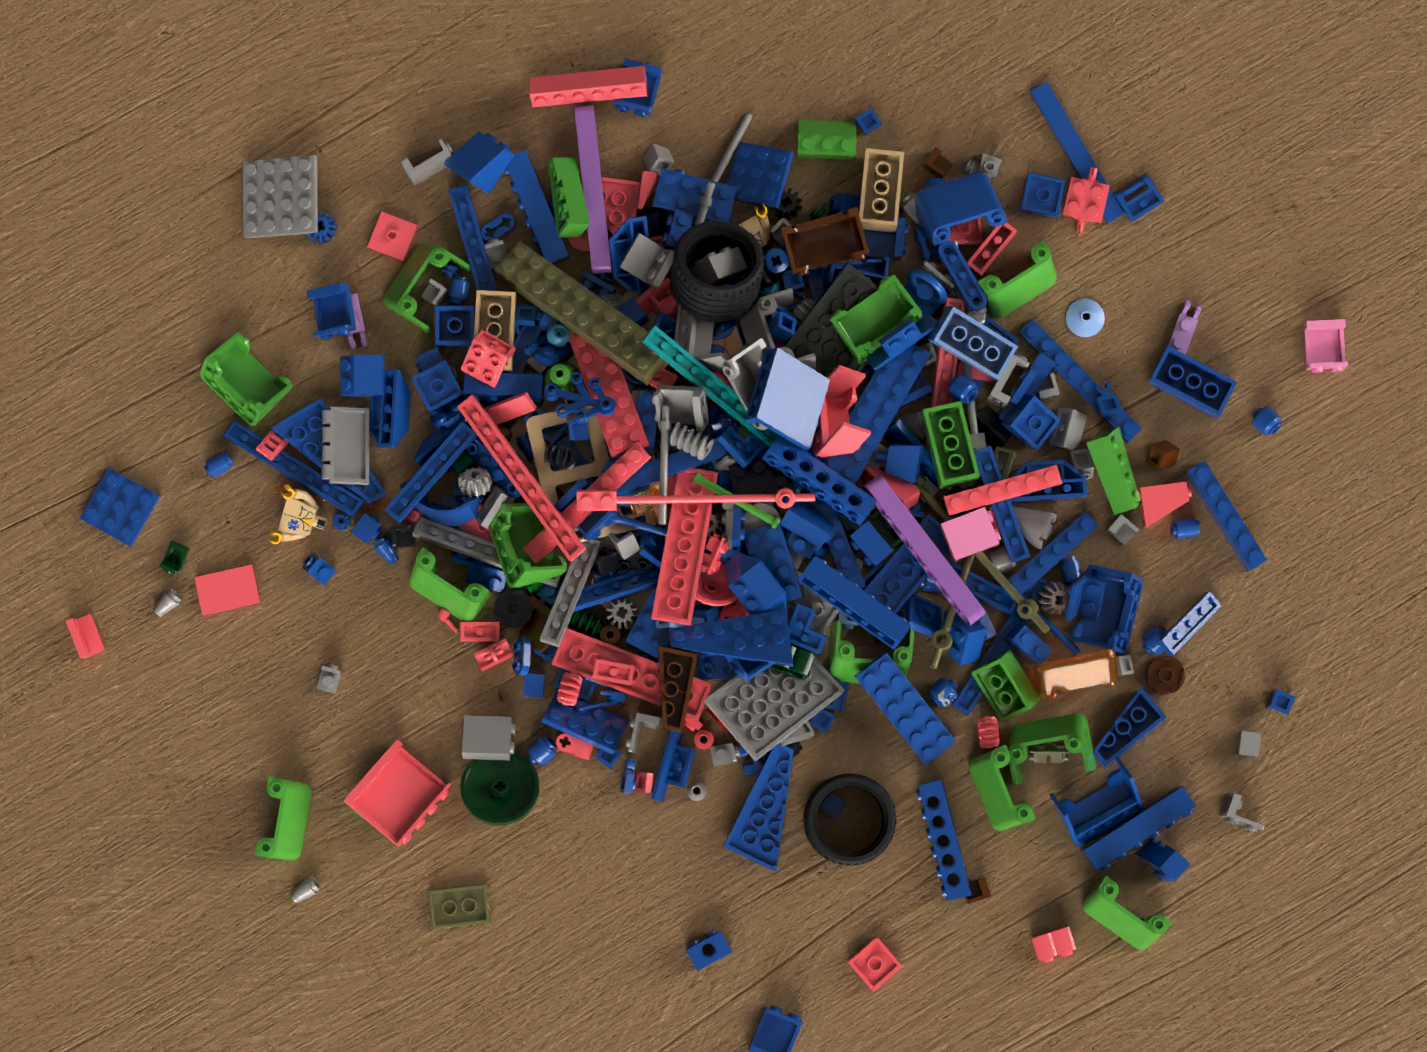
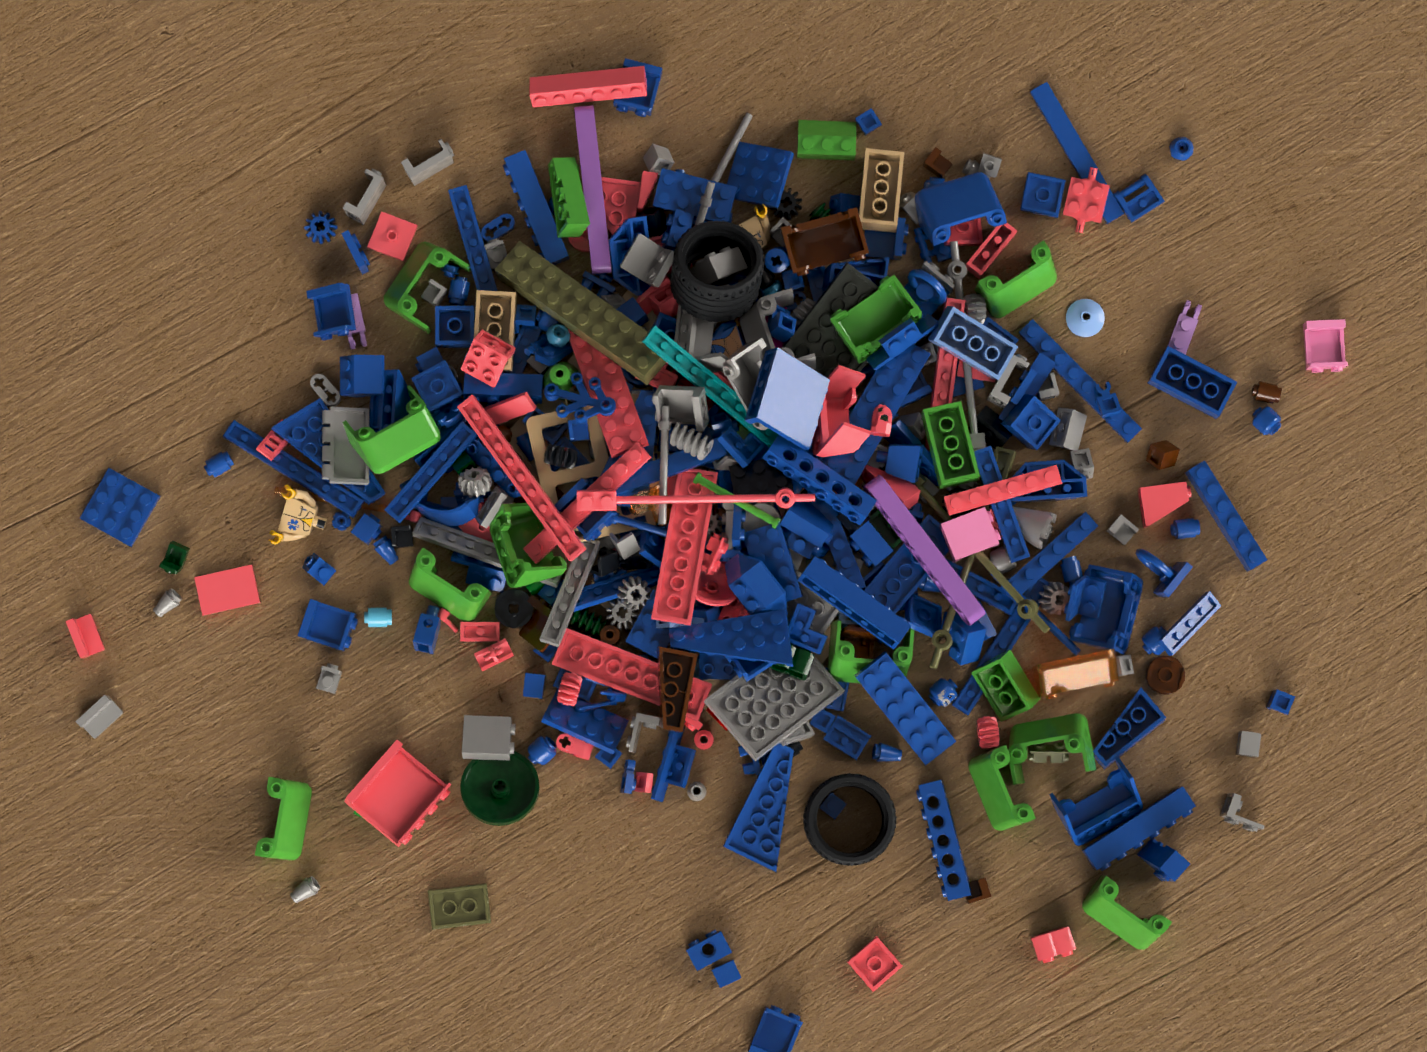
bright green windscreen [200,332,293,426] -> none
light grey plate [243,155,318,239] -> none
blue slope [444,132,514,194] -> none
blue plate [512,636,531,676] -> none
coral plate [592,659,635,686] -> none
light grey bracket [710,742,740,767] -> none
blue plate [938,241,987,311] -> none
blue head [948,375,978,404] -> none
blue brick [1005,623,1053,665] -> none
bright green wedge [1087,426,1141,515] -> none
none -> light grey panel [75,695,123,739]
none -> blue panel [298,599,358,651]
none -> light grey beam [310,374,341,407]
none -> blue plate [341,230,370,274]
none -> bright green windscreen [342,385,441,474]
none -> light grey panel [343,168,387,225]
none -> medium azure brick [364,607,392,627]
none -> blue torso [413,605,441,655]
none -> light grey gear [617,576,651,610]
none -> blue panel [712,960,741,988]
none -> blue plate [823,715,871,760]
none -> reddish brown bracket [840,624,878,659]
none -> coral rock [870,404,892,437]
none -> blue cone [872,743,902,762]
none -> blue tile [1135,549,1193,598]
none -> blue plate [1169,137,1194,161]
none -> reddish brown brick [1252,381,1282,404]

